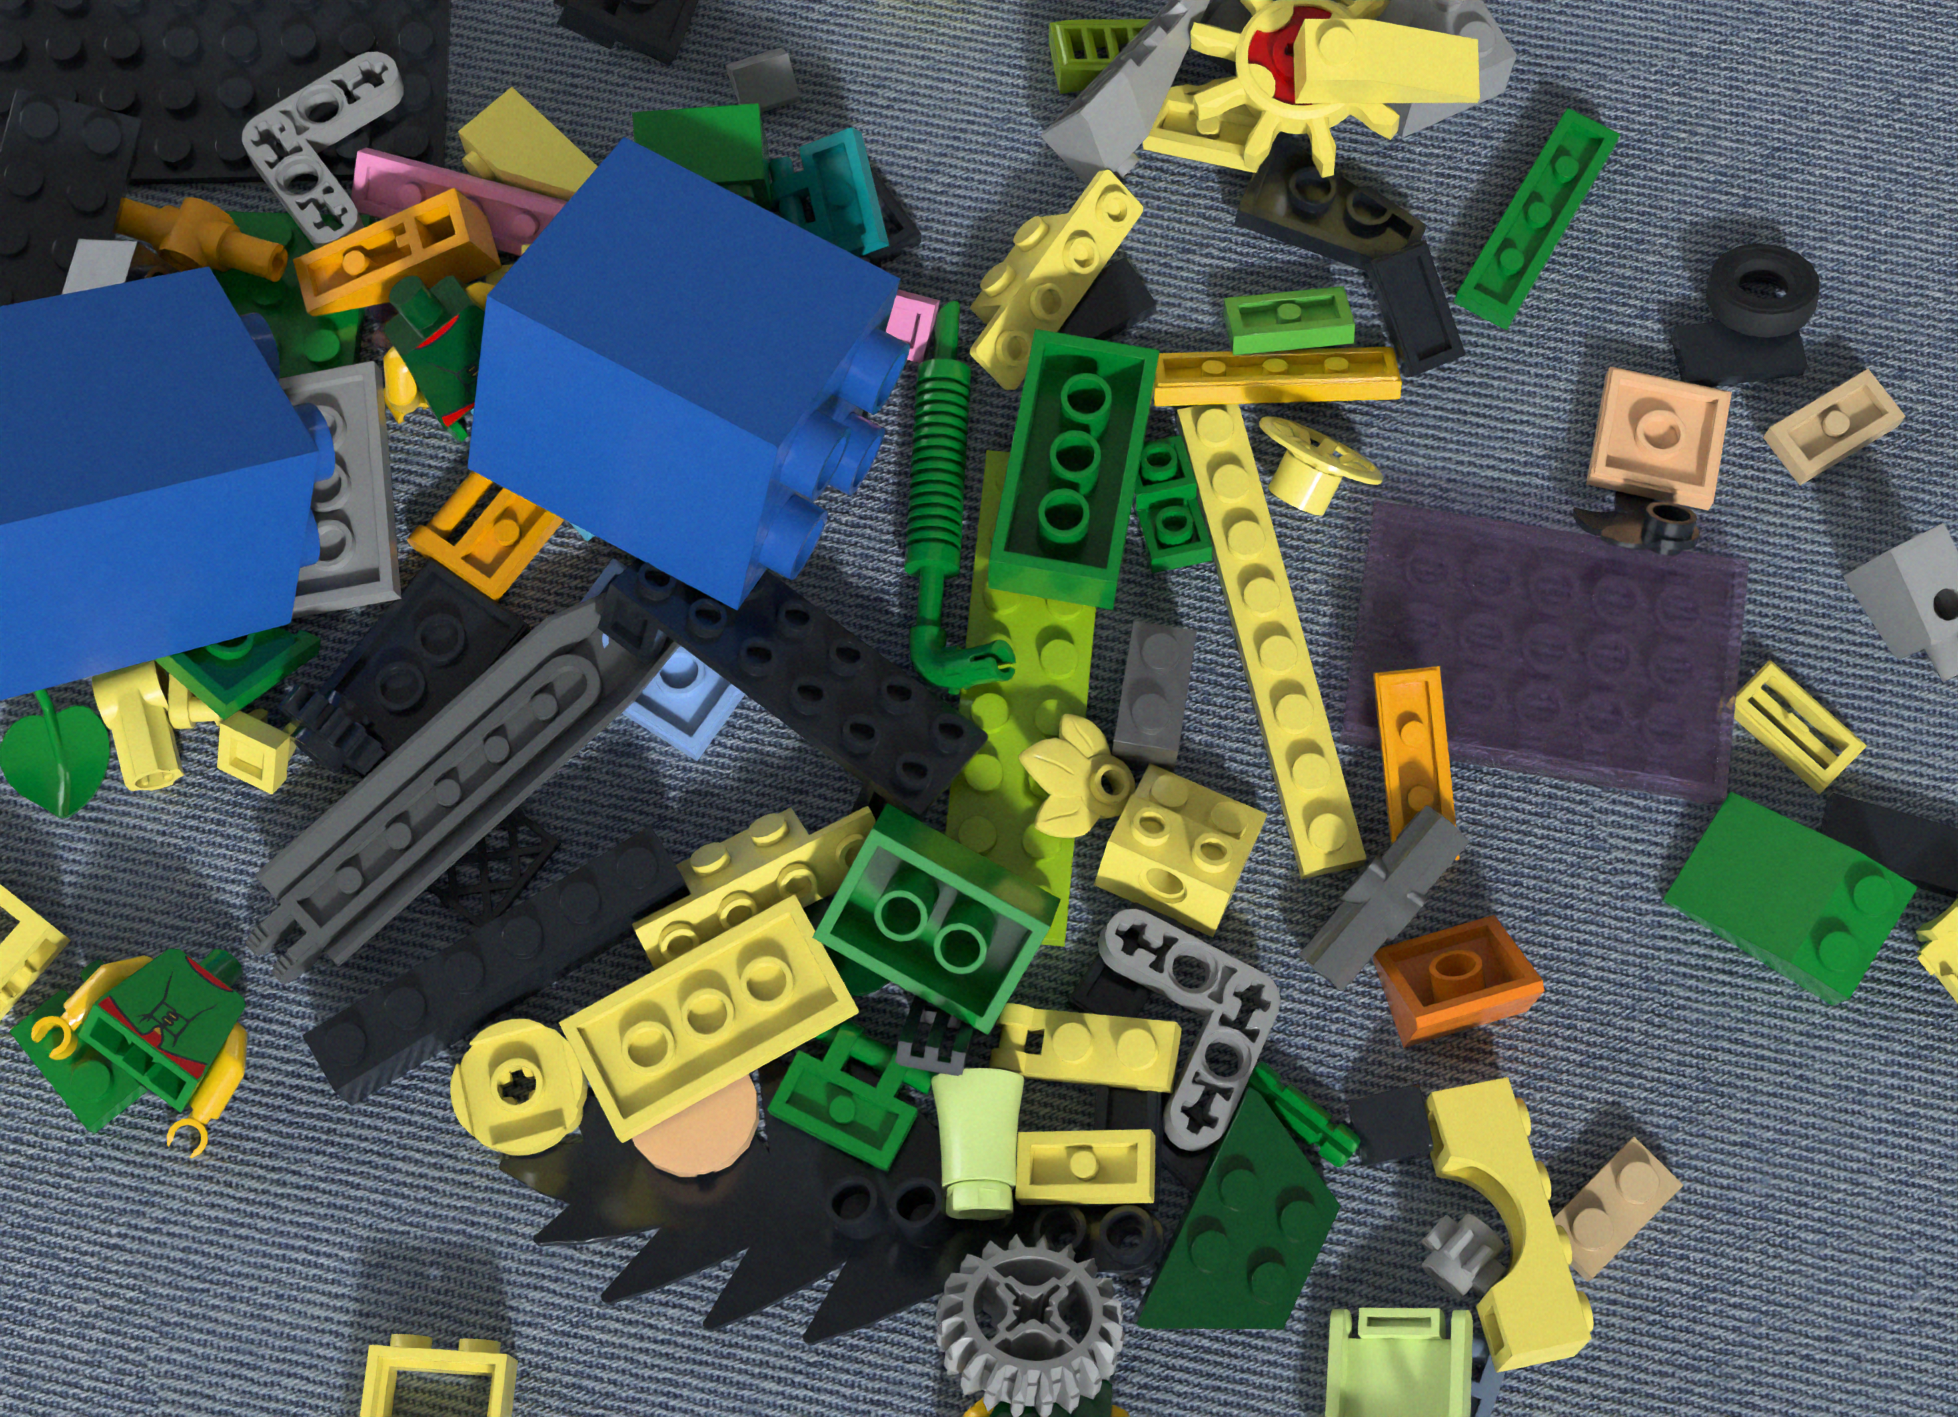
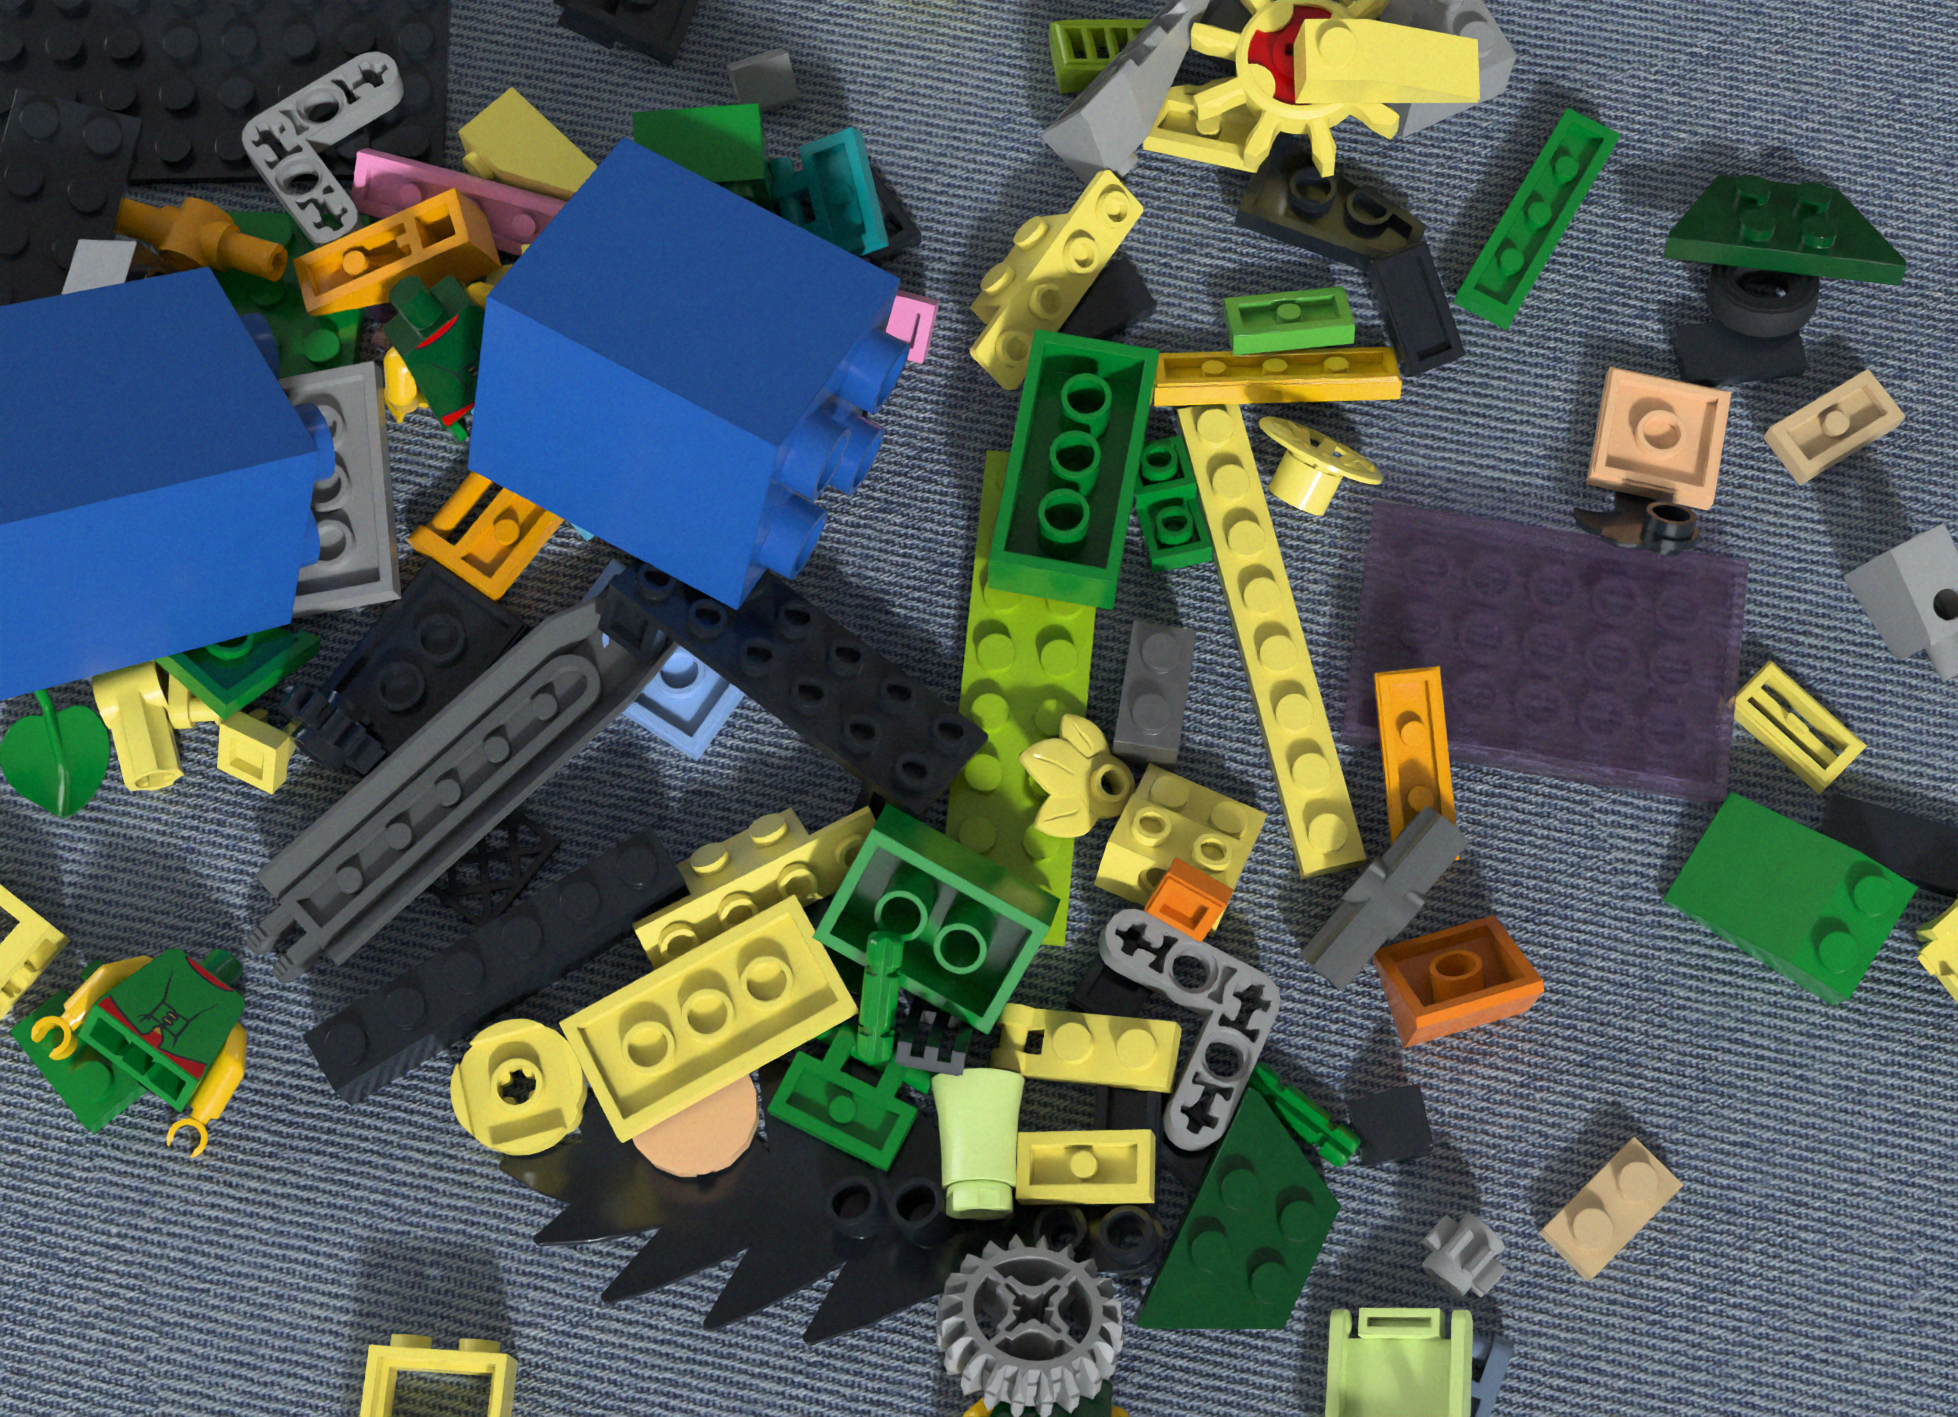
green piece [904,300,1016,695] -> none
light yellow arch [1424,1077,1594,1373] -> none
none -> green axle [856,930,904,1062]
none -> orange tile [1144,857,1234,942]
none -> dark green wing [1663,175,1907,286]

